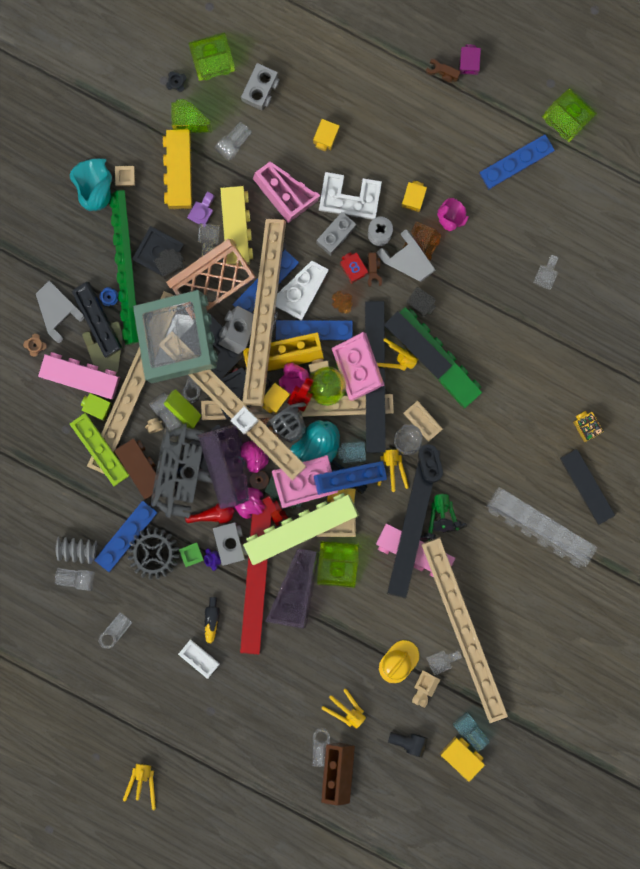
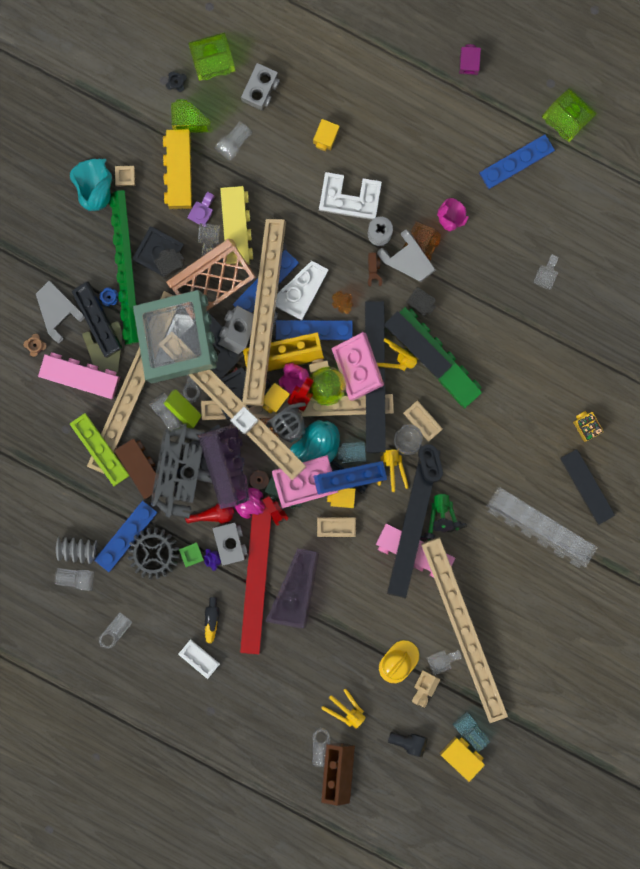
lime brick [81,393,112,421] -> none
yellow plant [123,764,156,810] -> none
tan plate [145,418,164,433] -> none
dark pink hair [237,441,269,473] -> none
yellowish green brick [243,493,359,565] -> none
bright pink wedge [253,162,320,223] -> none
light grey brick [316,212,356,256] -> none
clear neon green slope [317,541,359,588] -> none
red brick [340,252,368,284] -> none
yellow brick [401,181,427,212] -> none
reddish brown plate [426,59,461,83] -> none

